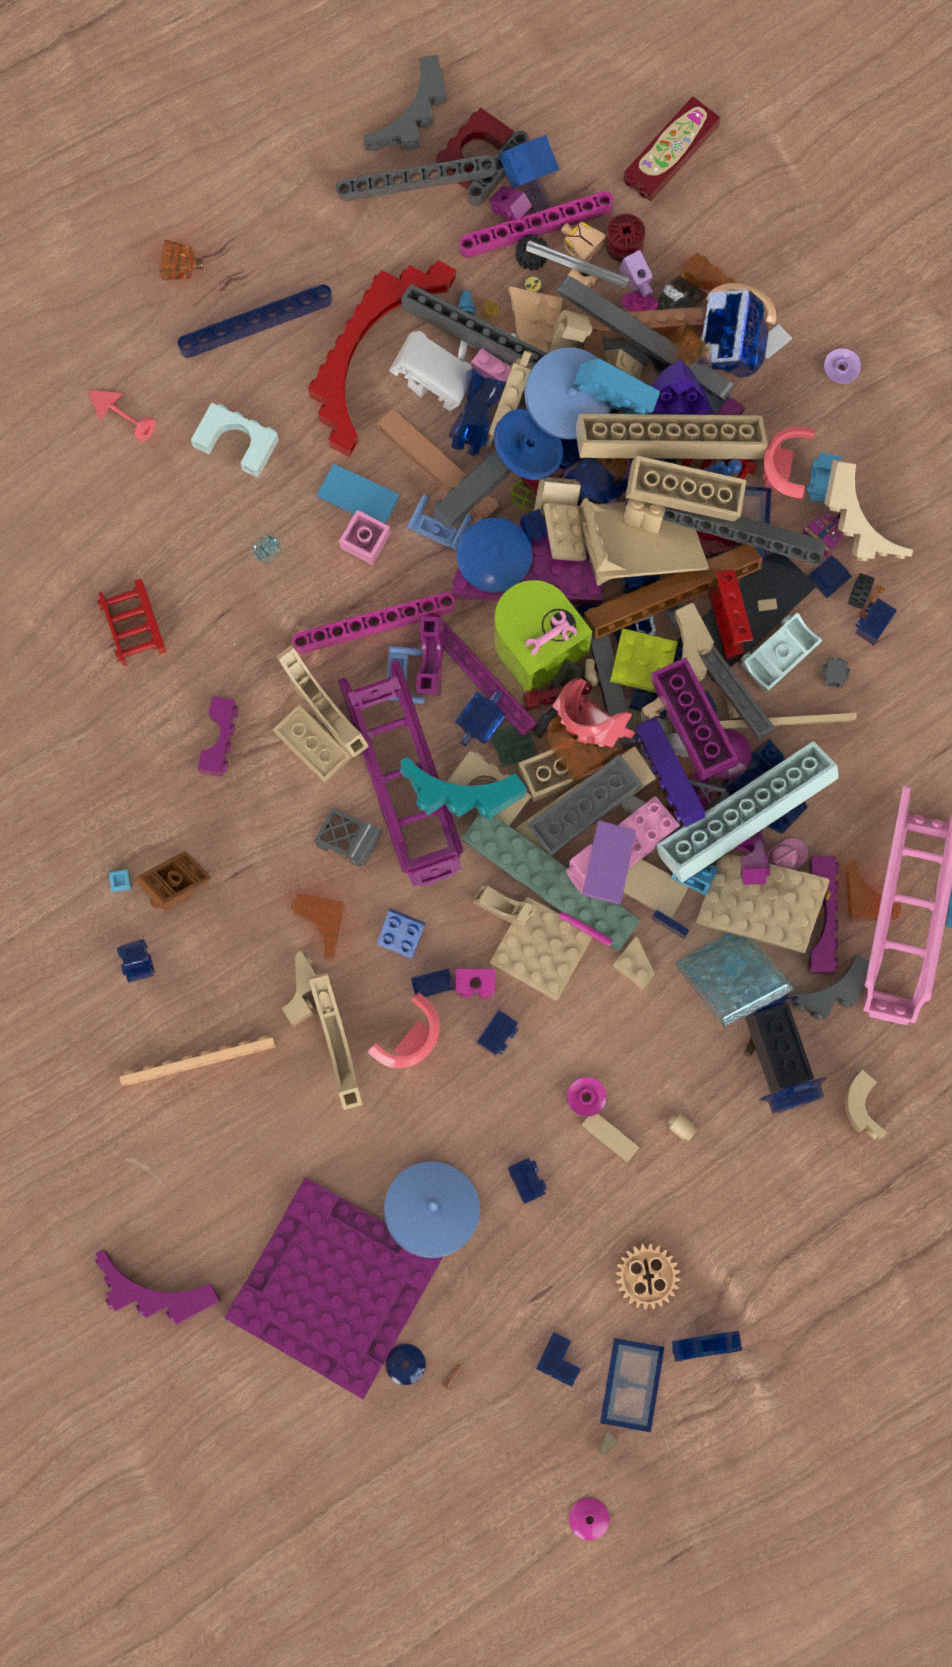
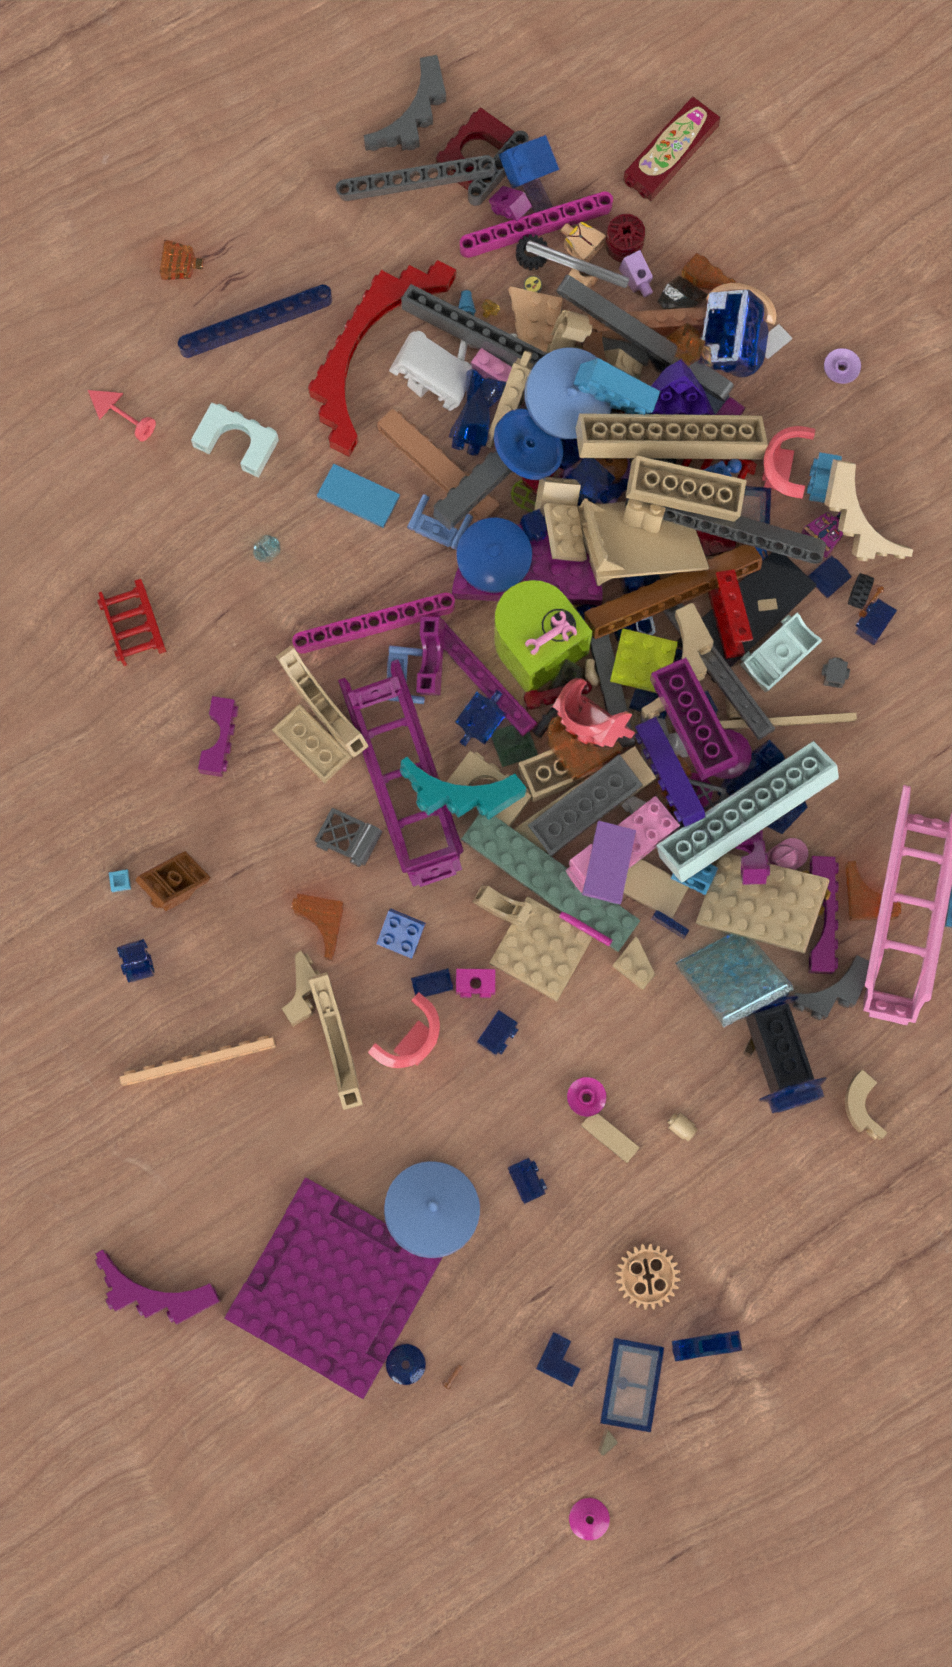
bright pink brick [339,510,391,565] -> none
dark pink dish [621,292,658,312] -> none

